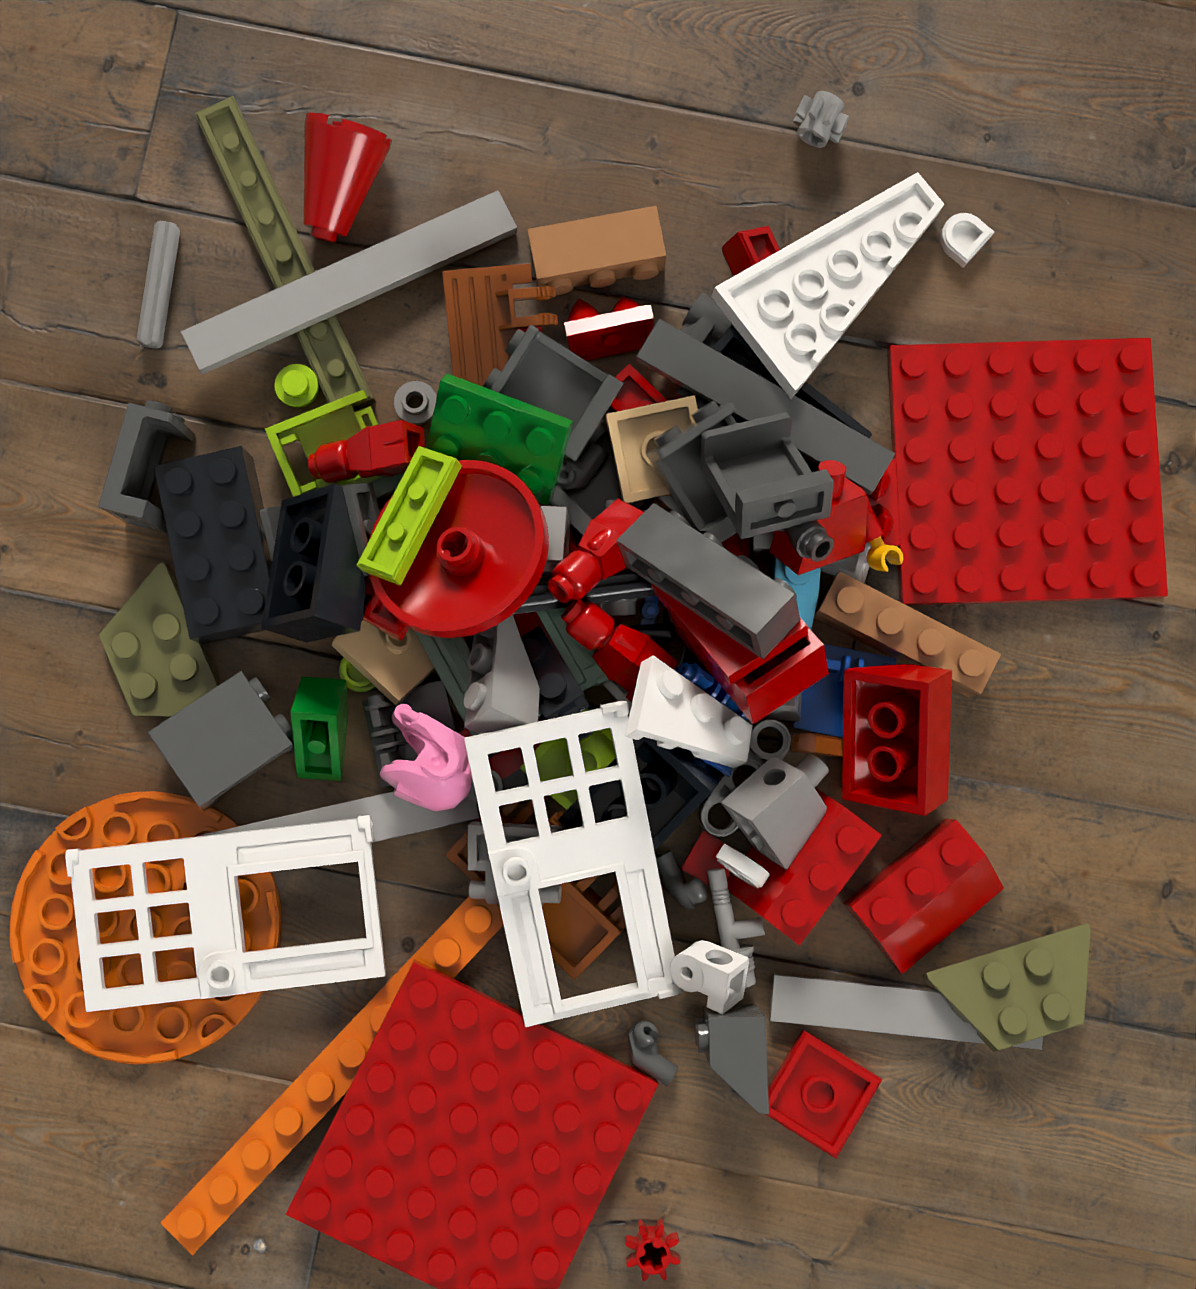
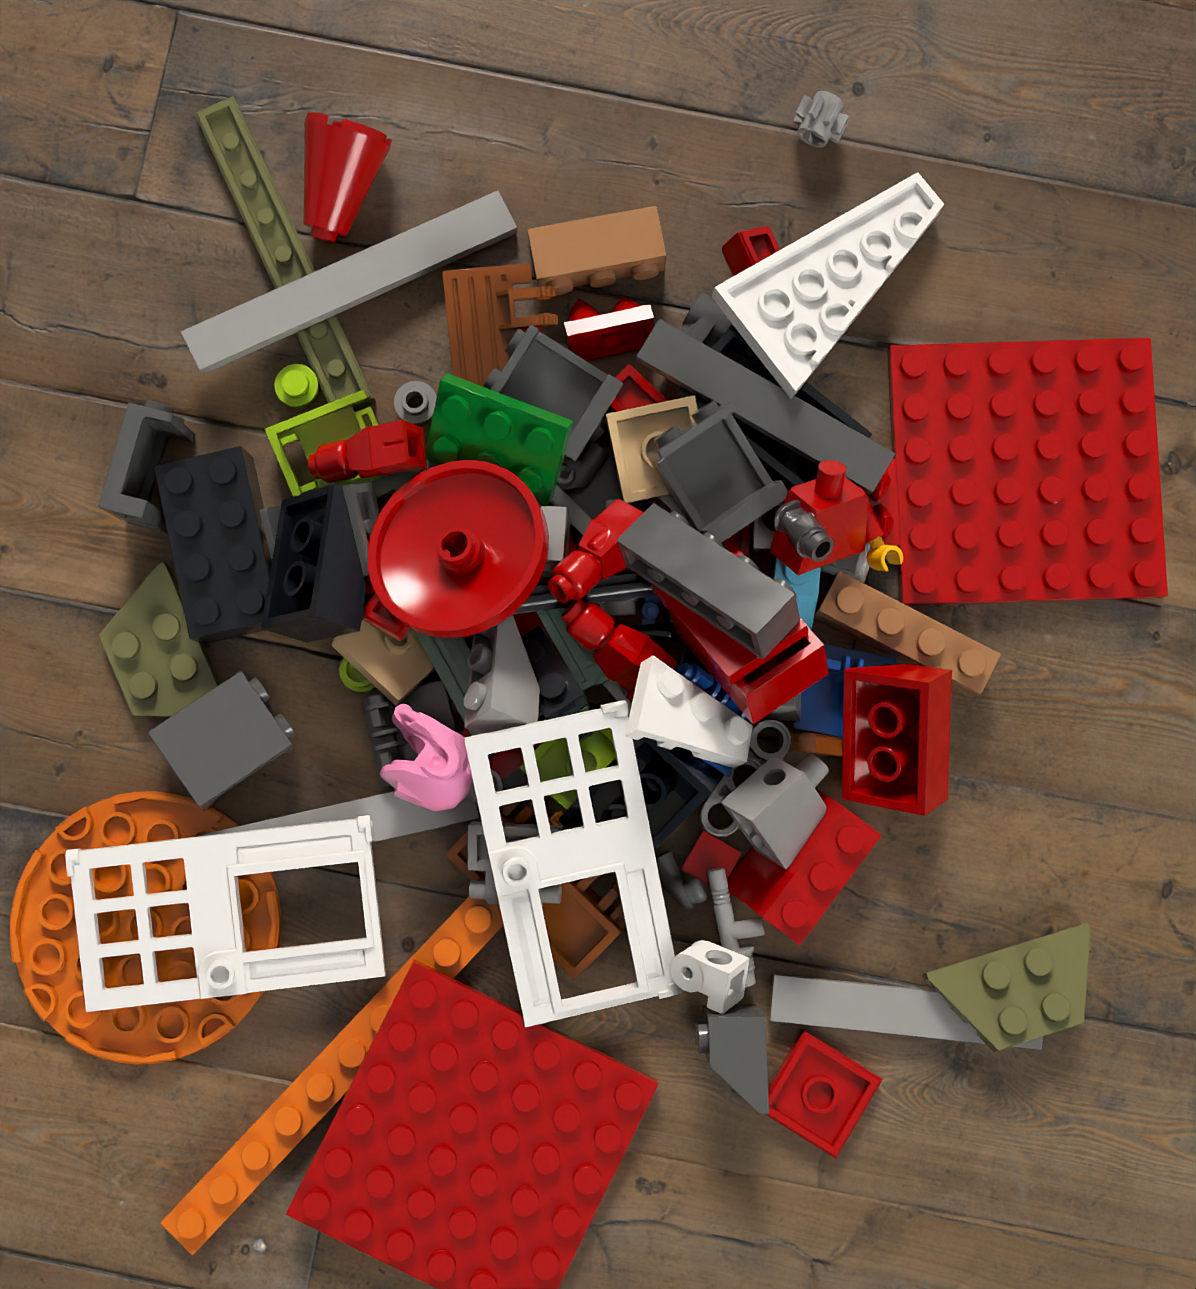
light grey axle [136,221,180,349] -> none
green slope [291,676,348,781] -> none
lime tile [357,446,462,586] -> none
red gear [625,1219,681,1282] -> none
dark grey arm [628,1020,678,1086] -> none
dark grey panel [701,412,834,539] -> none
white tile [716,844,770,888] -> none
red slope [843,819,1004,974] -> none
white tile [940,213,994,268] -> none

